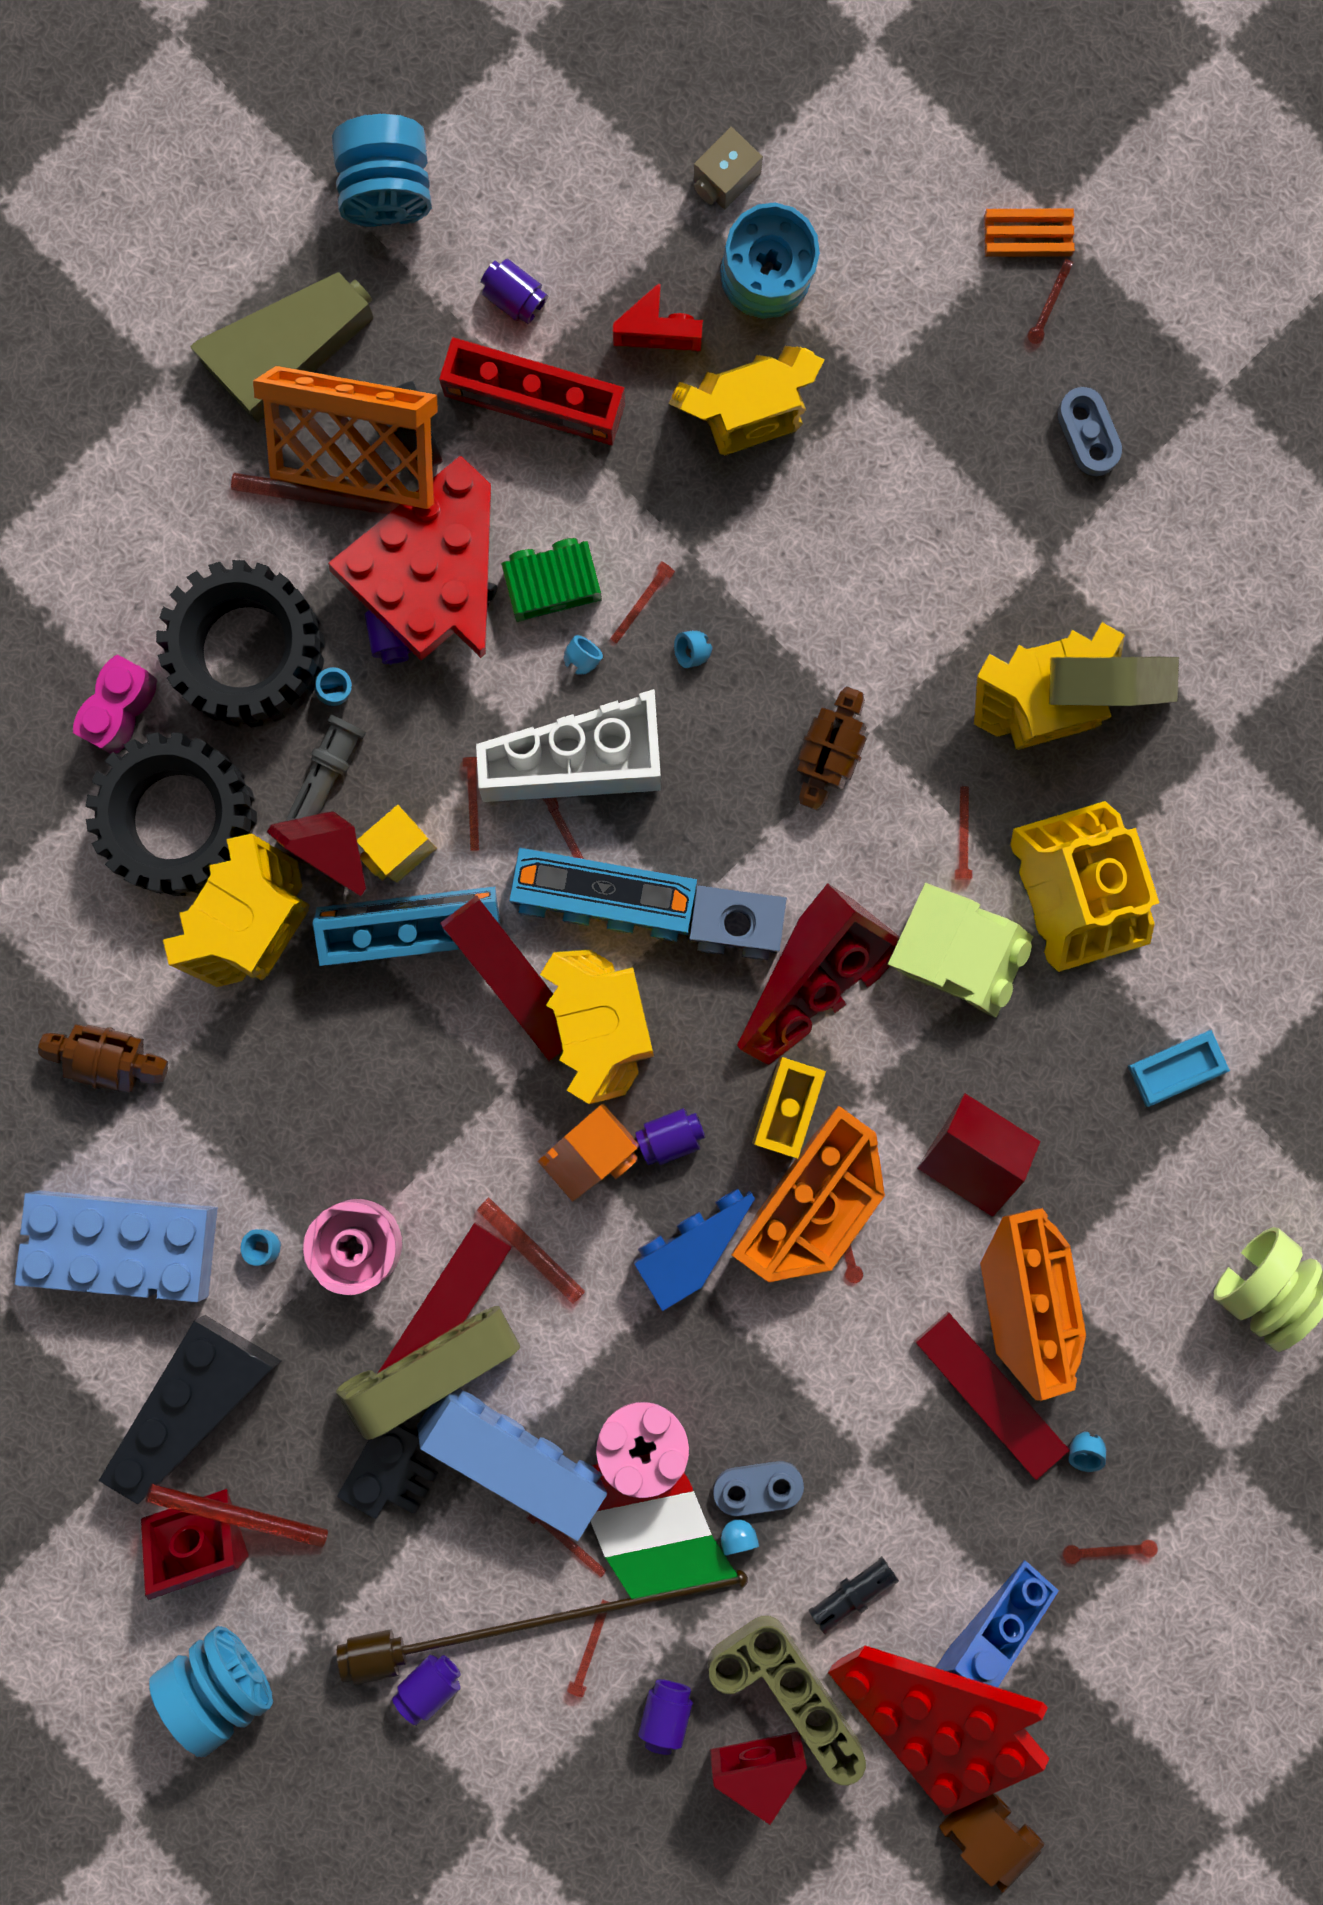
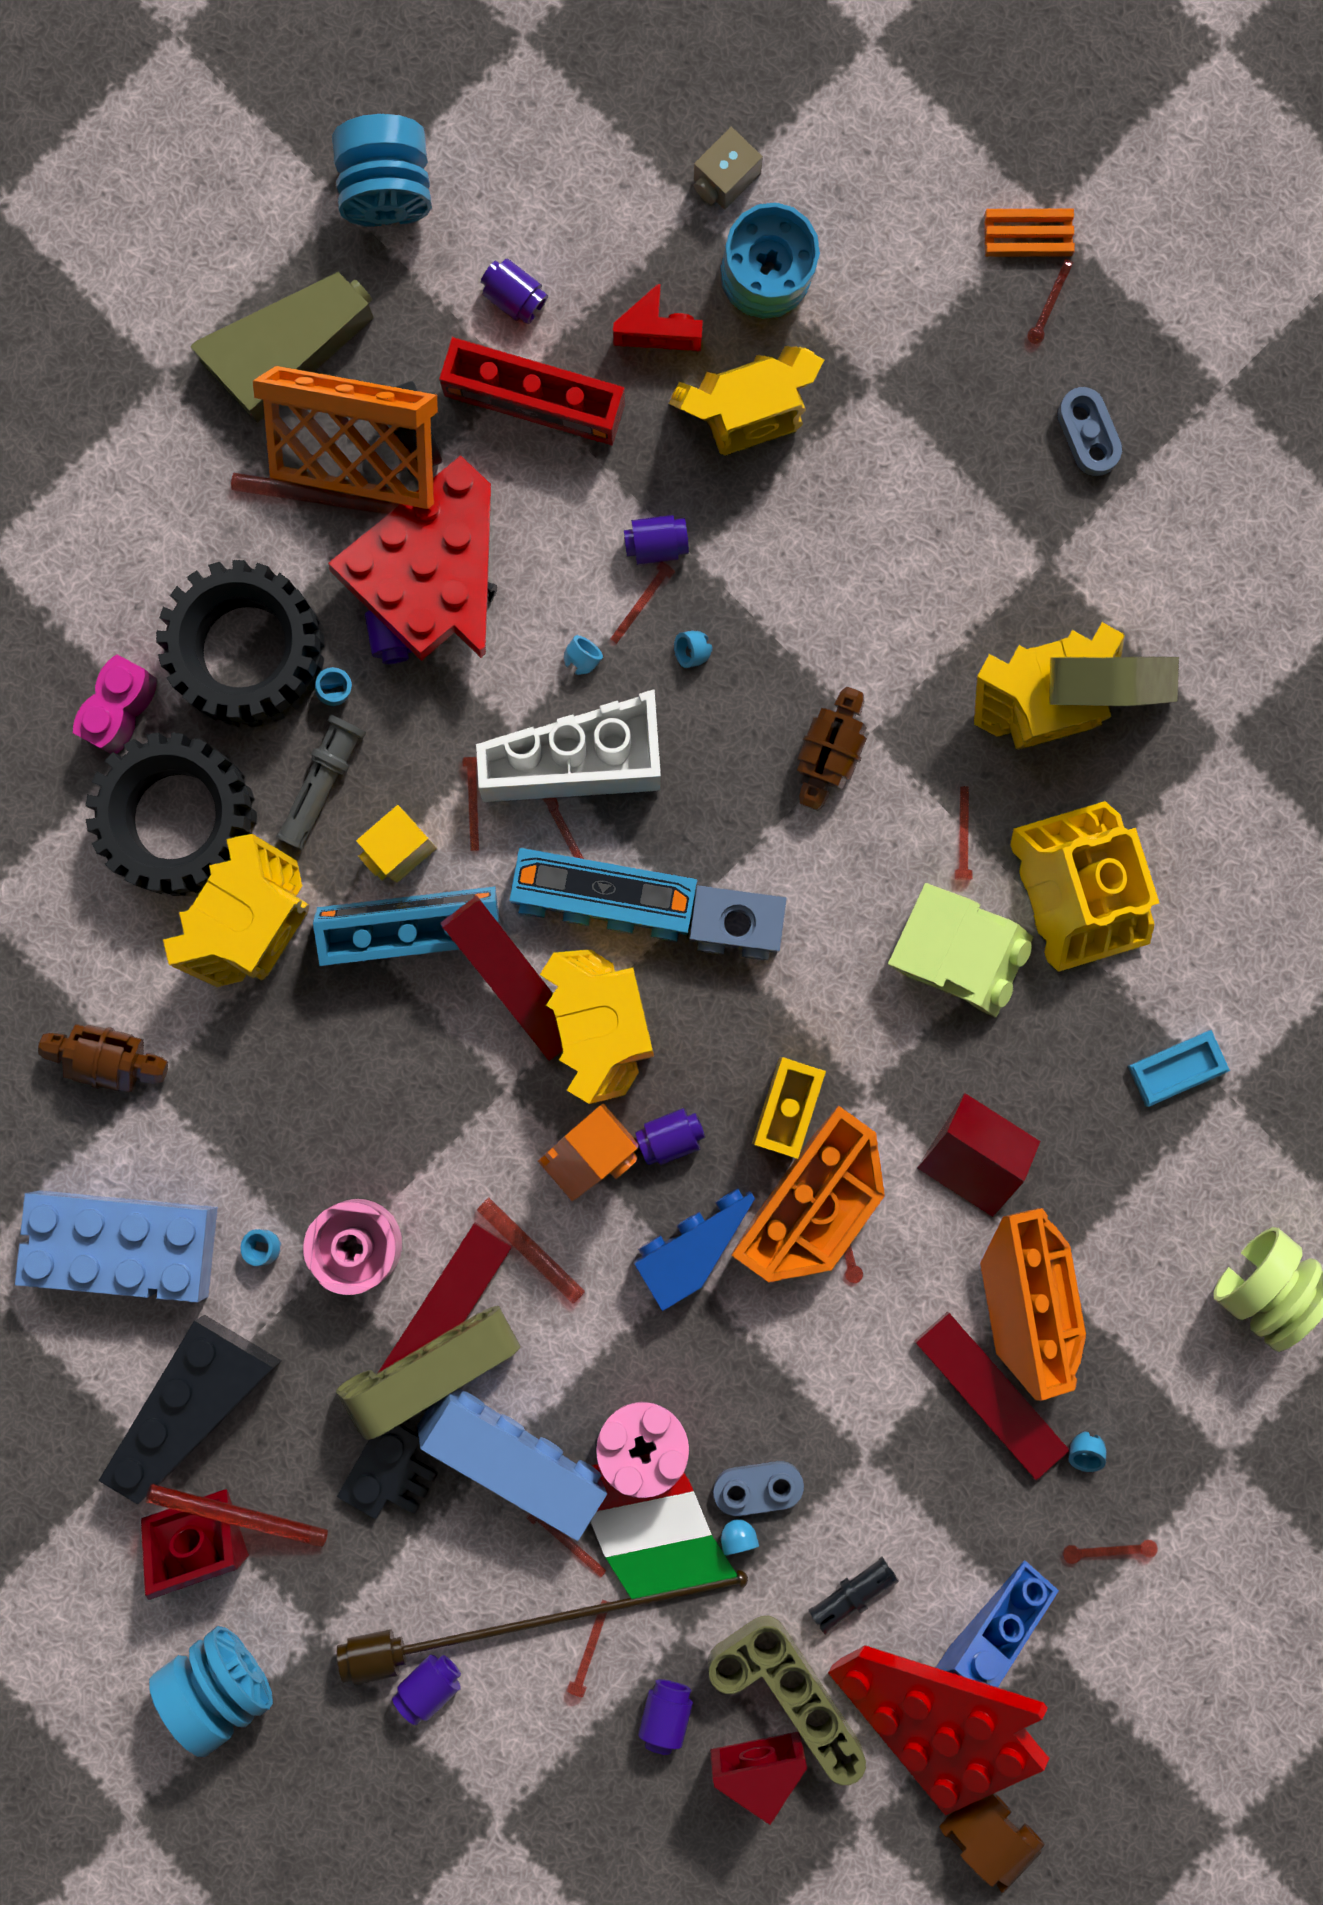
dark red slope [267,811,366,896] -> none
green brick [501,538,602,622] -> none
dark red wedge [737,883,900,1065] -> none
none -> dark purple brick [624,515,689,565]

